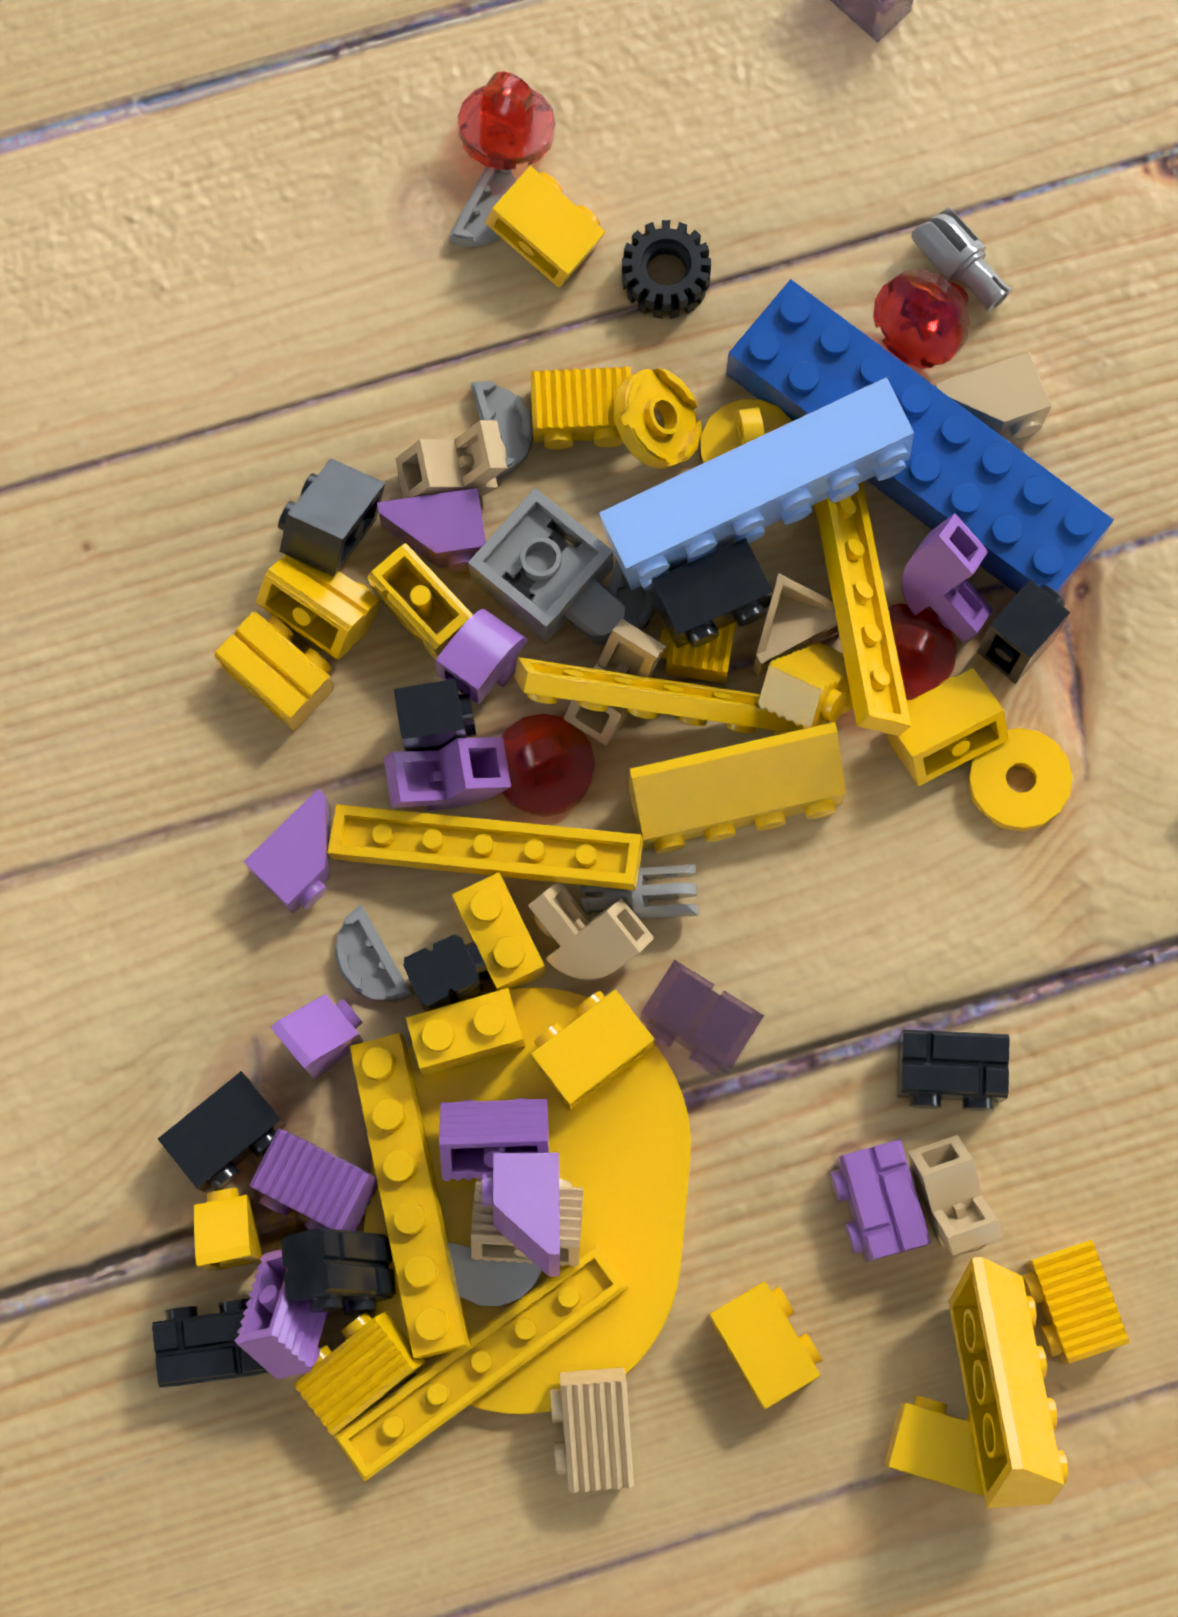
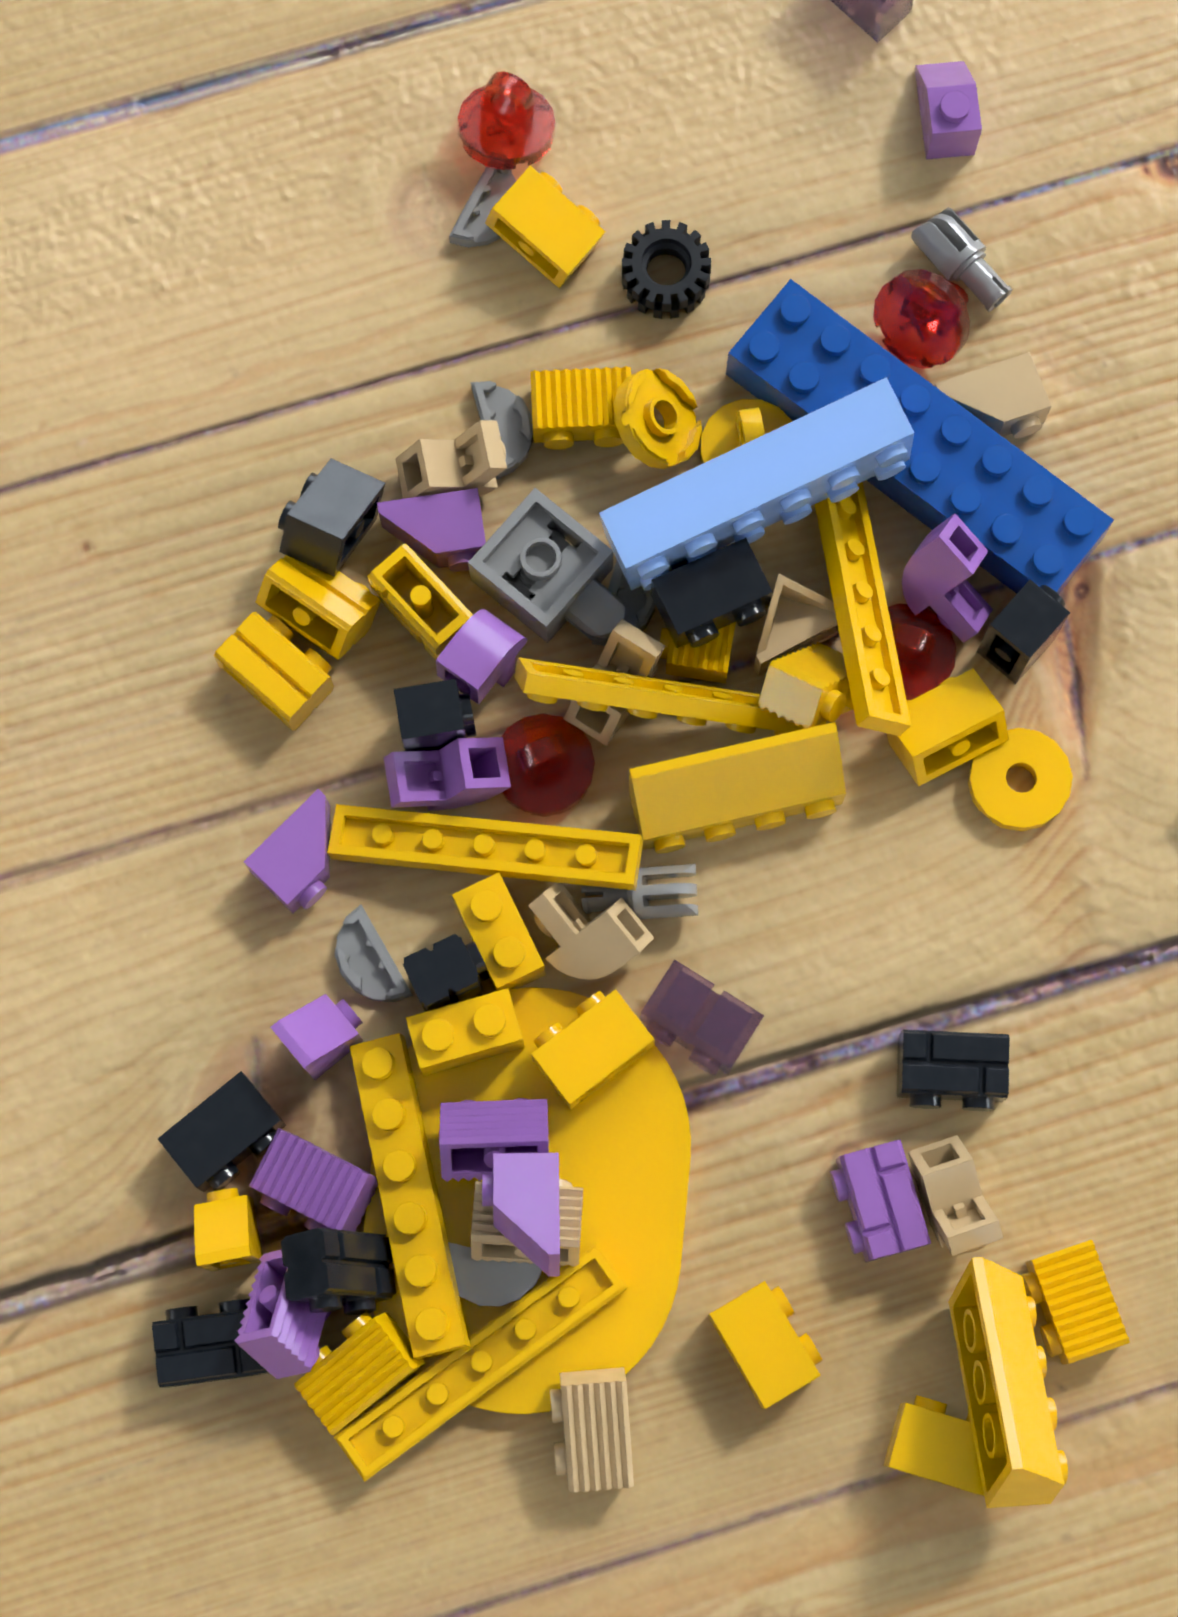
none -> medium lavender slope [915,61,982,159]

